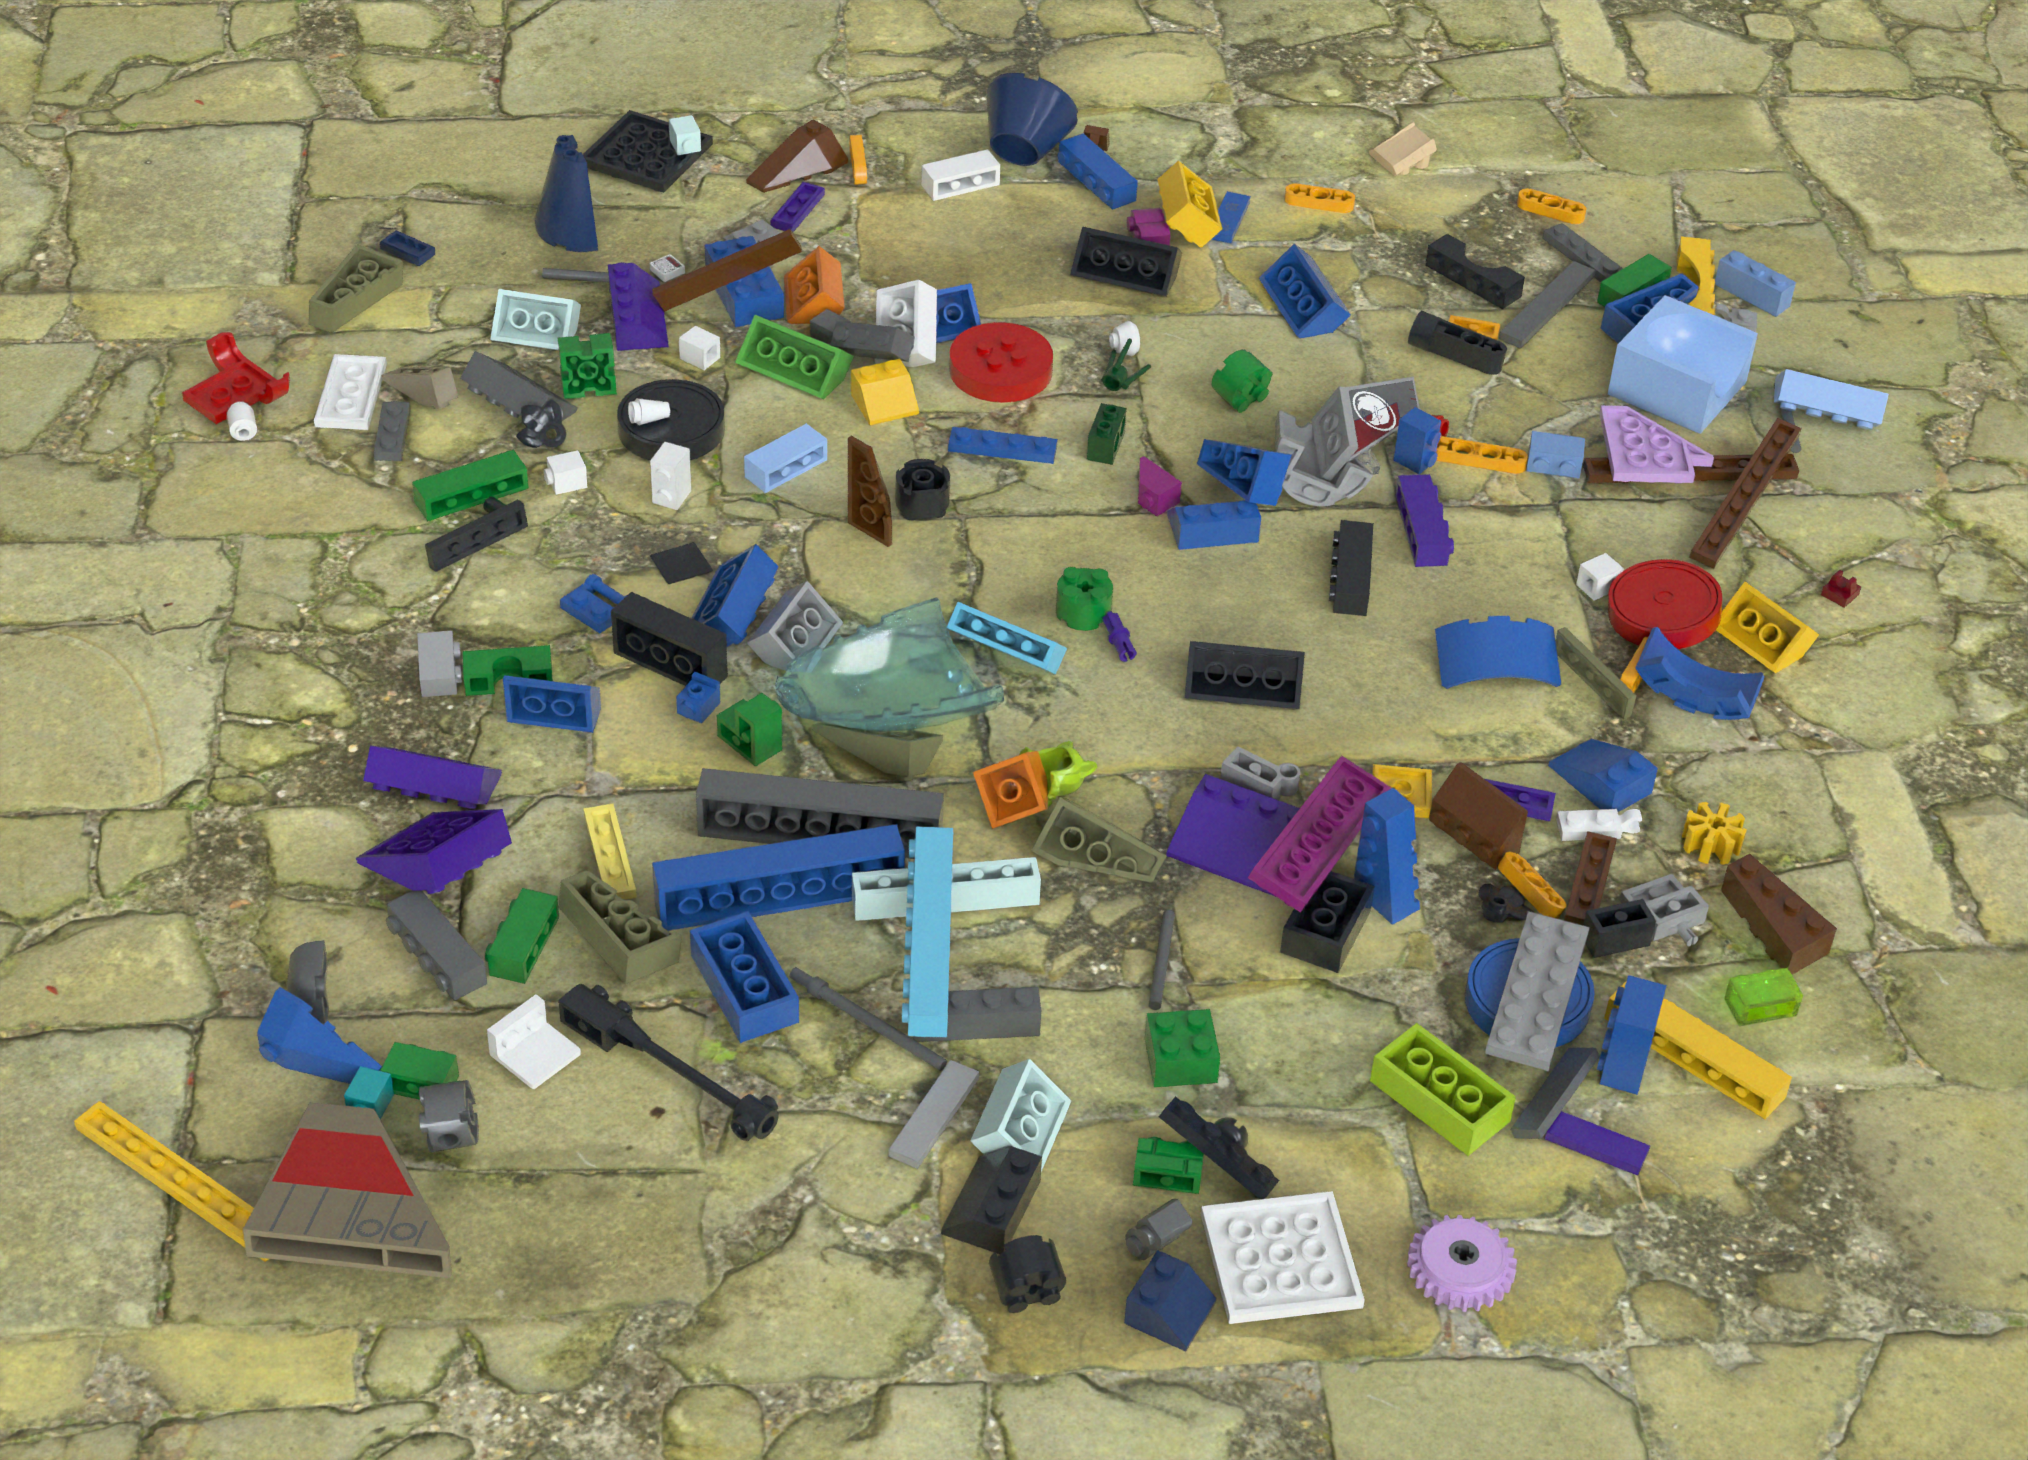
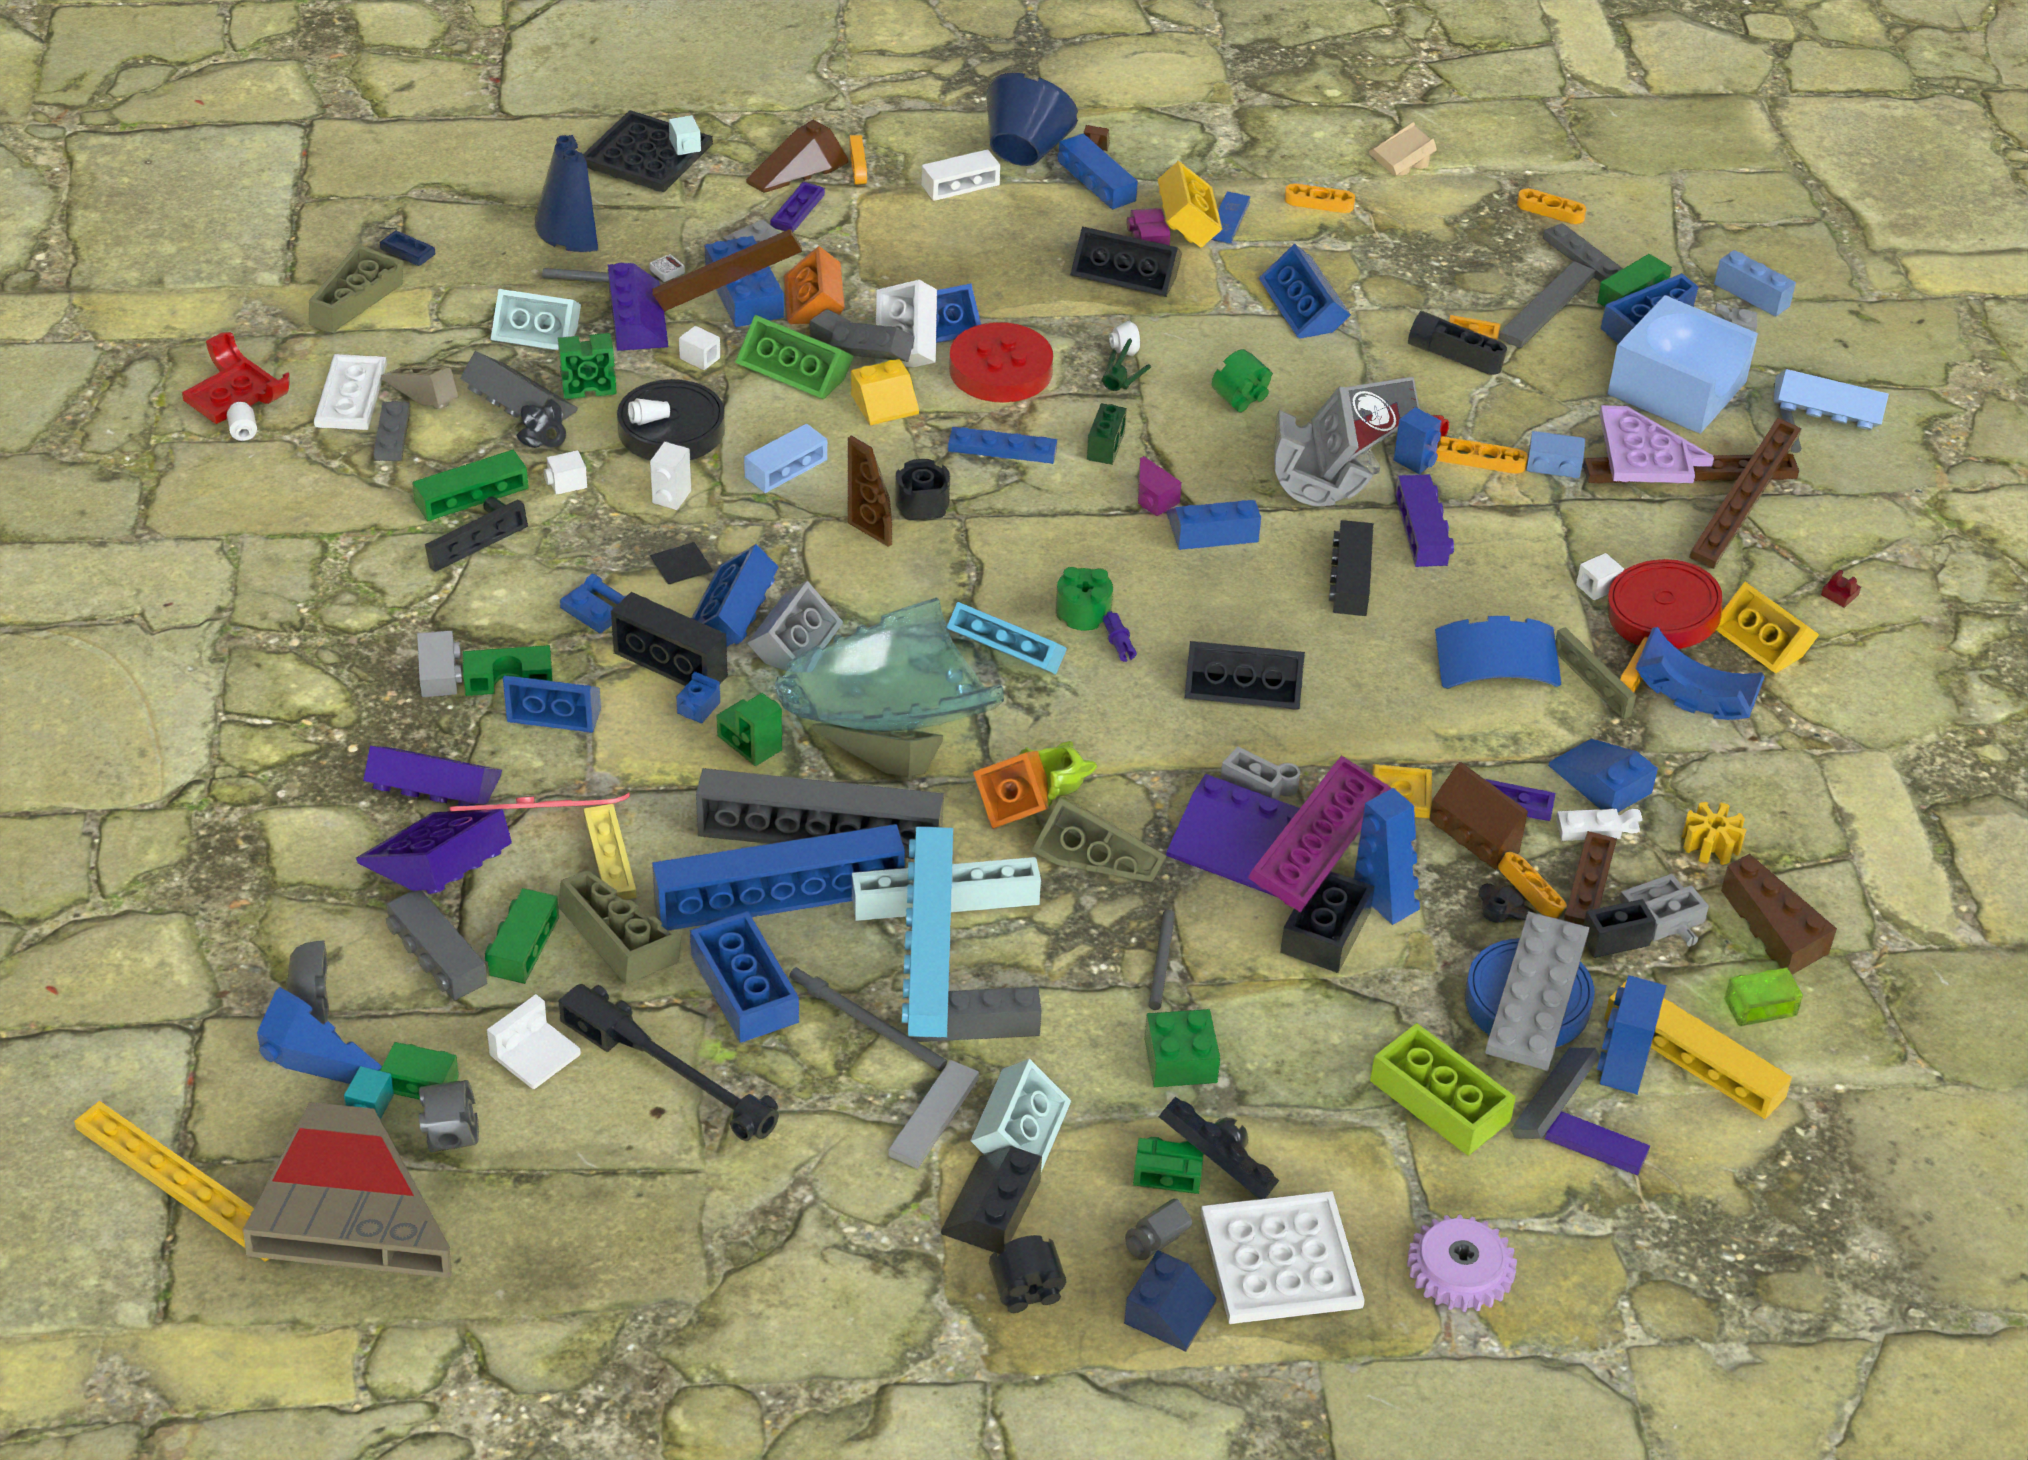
blue wedge [1197,439,1292,506] -> none
black arch [1425,234,1525,309] -> none
yellow arch [1676,236,1715,315] -> none
none -> coral piece [448,793,630,812]

